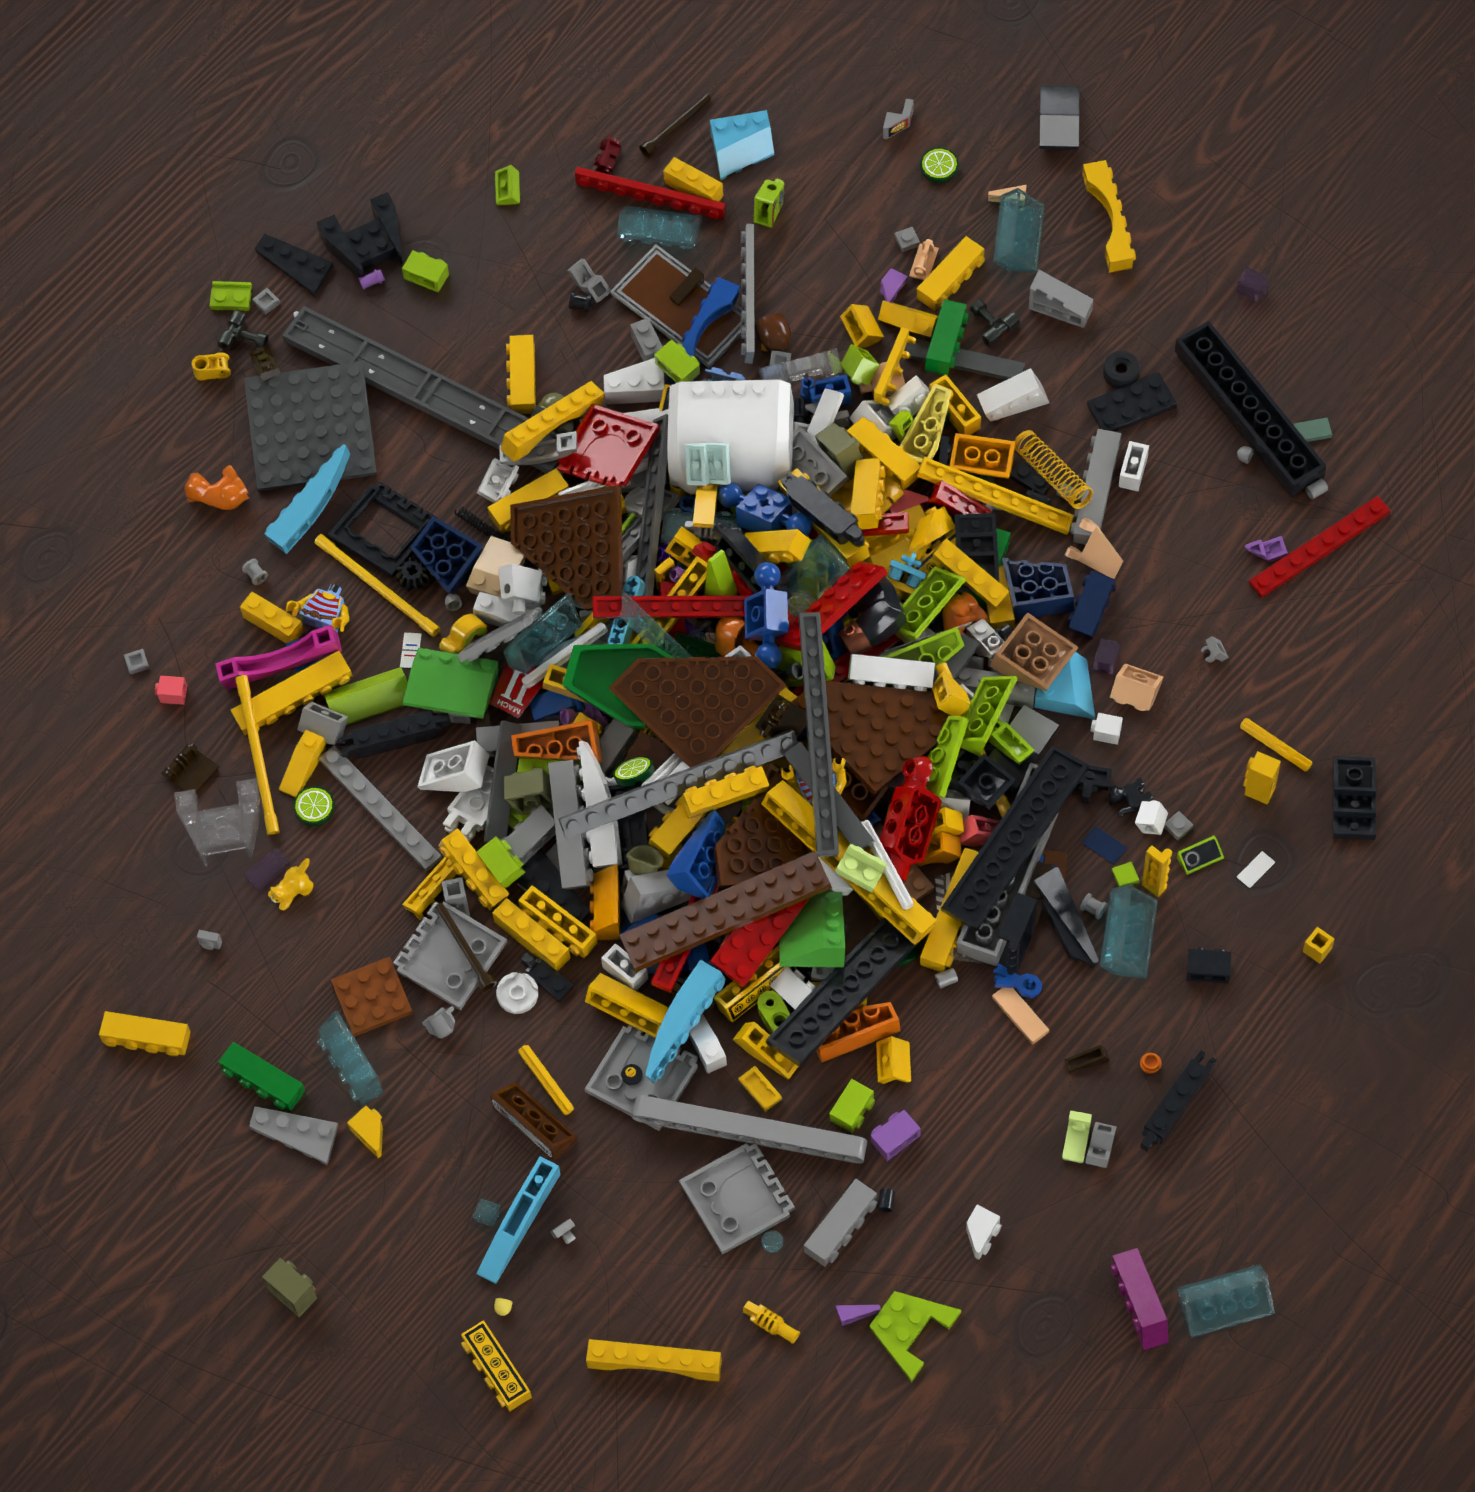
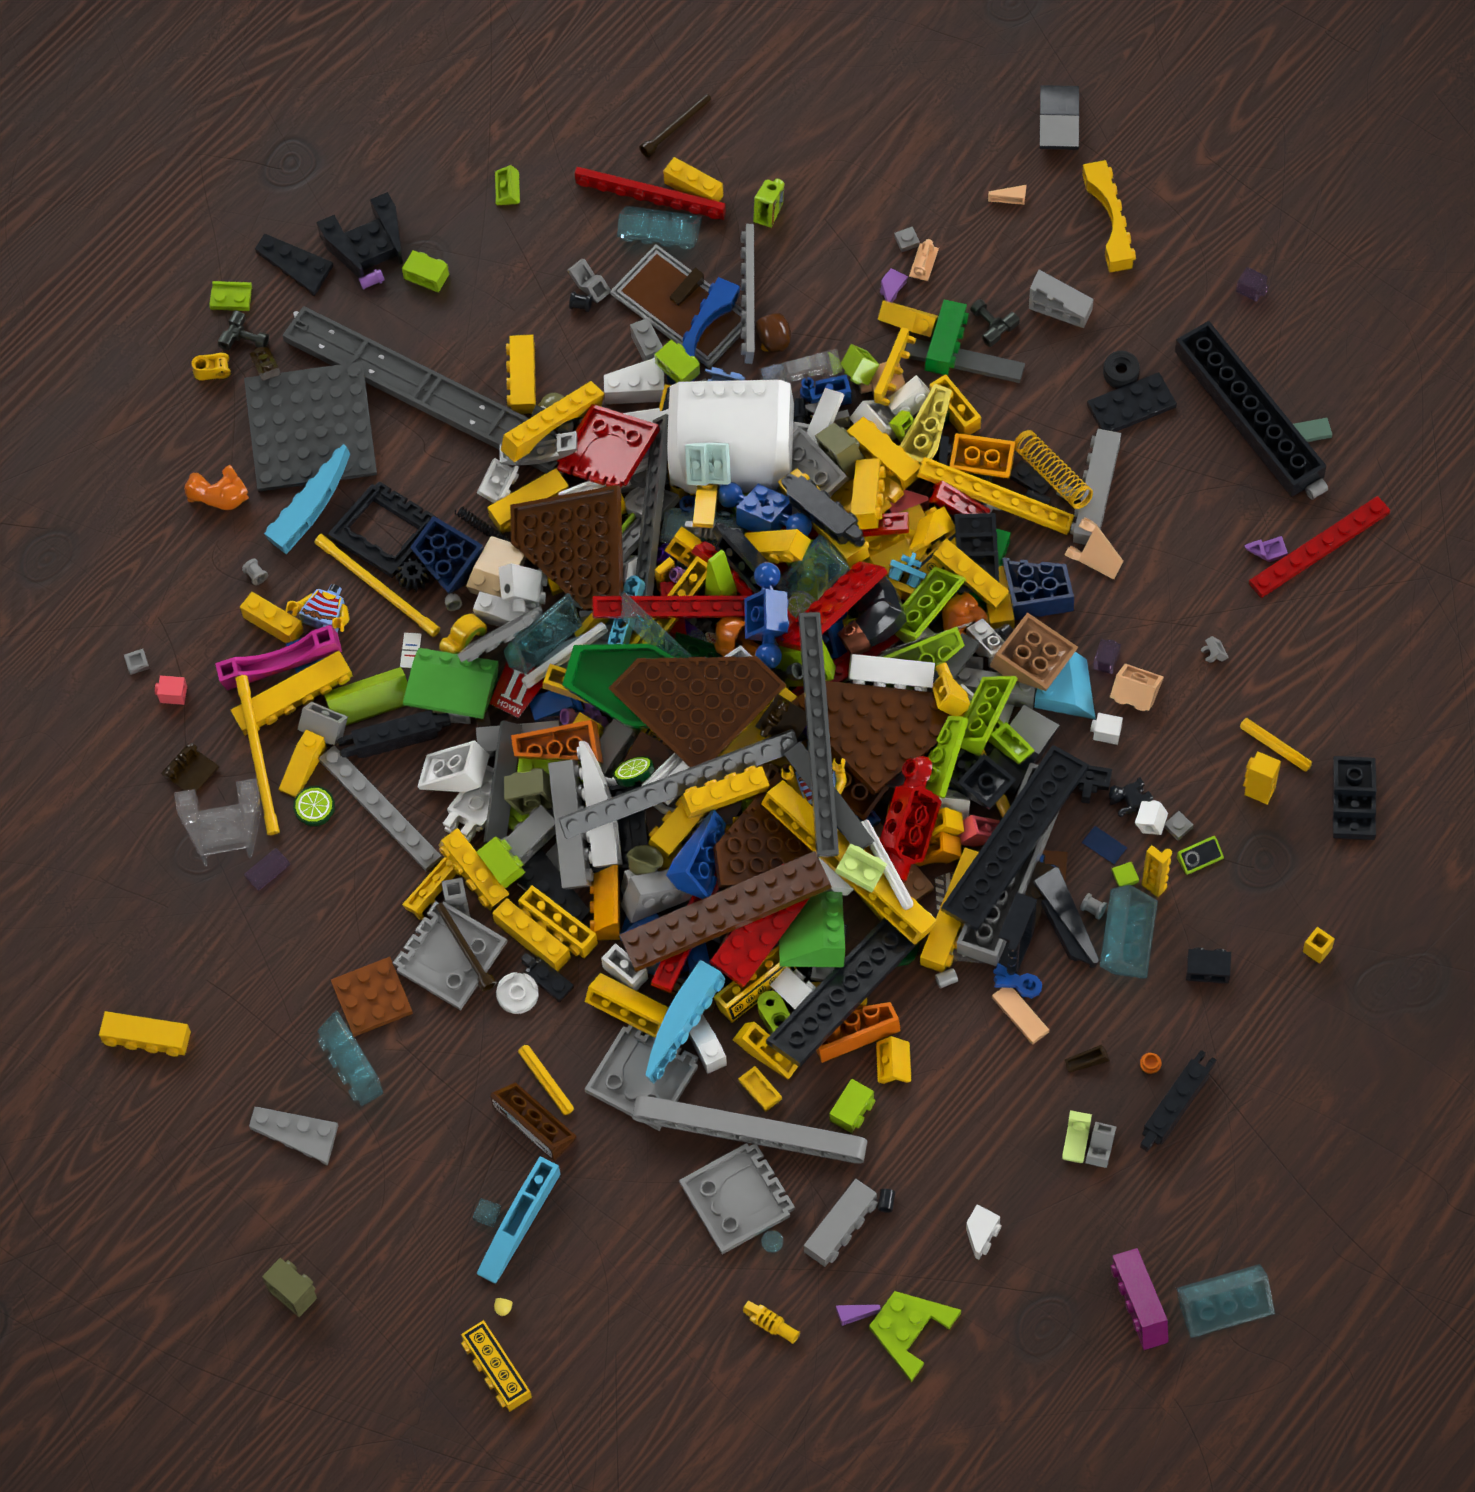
light grey plate [197,930,222,950] -> none
green brick [218,1042,305,1112] -> none
light grey tile [252,288,280,315] -> none
yellow animal [268,858,313,911] -> none
yellow slope [347,1106,383,1158] -> none
light grey piece [422,1006,455,1039] -> none
light grey tile [550,1219,576,1244] -> none
yellow arch [586,1339,722,1381] -> none
dark red hinge [593,133,621,174] -> none
black tile [621,1064,643,1085] -> none
medium azure wedge [710,110,774,181] -> none
light grey plate [769,350,791,373] -> none
yellow brick [840,304,884,348] -> none
medium lavender brick [871,1110,921,1161] -> none
light grey slope [883,99,914,139] -> none
yellow brick [916,236,985,311] -> none
tile [920,147,959,184] -> none
white wedge [977,368,1050,422] -> none
clear light blue slope [993,188,1045,273] -> none
dark blue wedge [1067,570,1117,639] -> none
white brick [1119,441,1149,491] -> none
light grey hinge [1237,446,1254,464] -> none
white sticker [1237,851,1275,888] -> none

